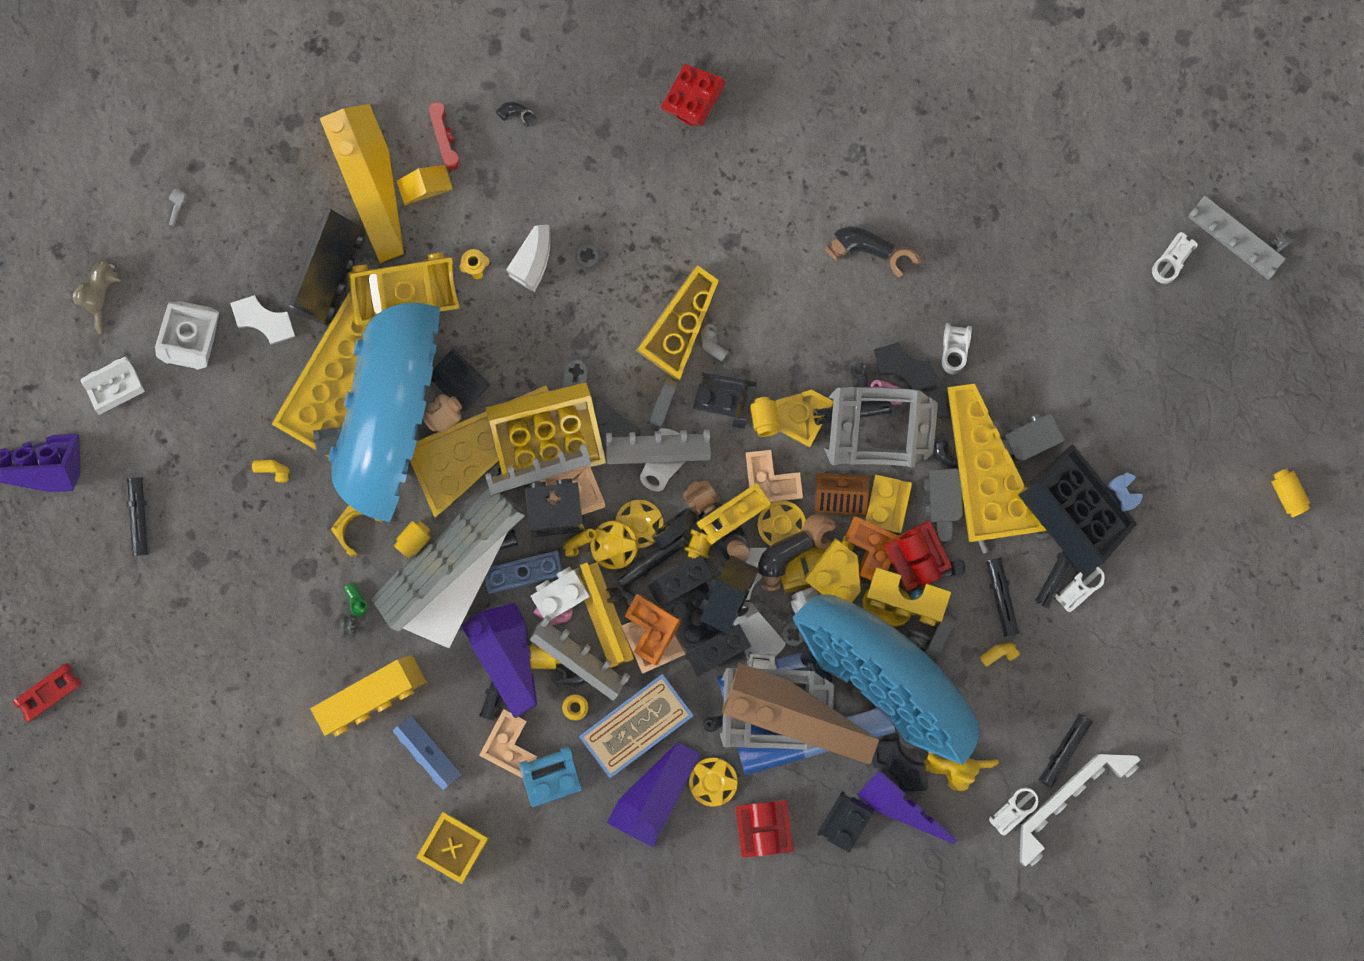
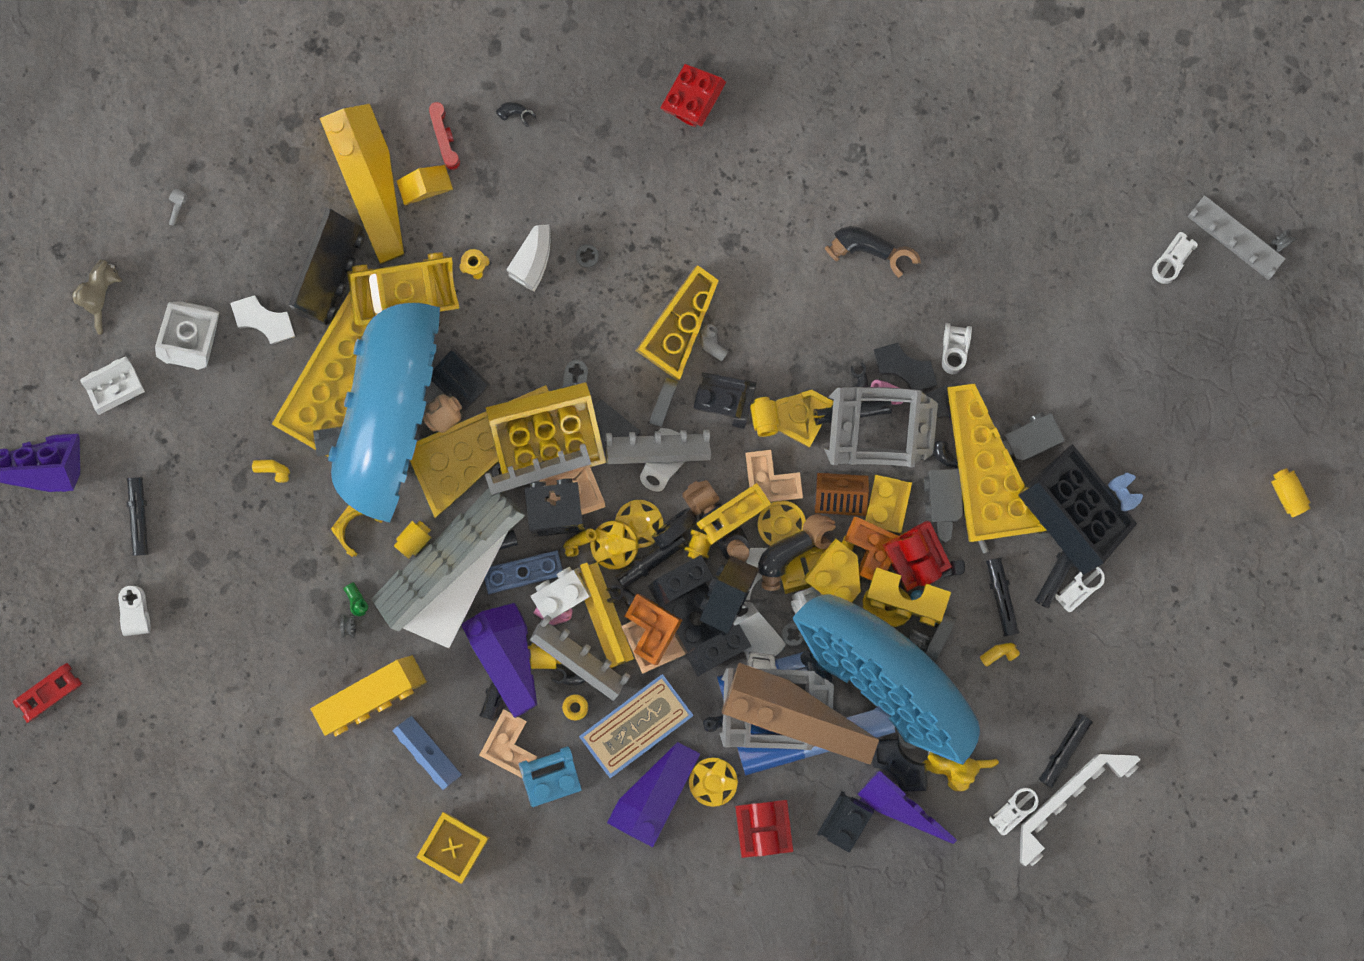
none -> white piece [118,586,151,636]

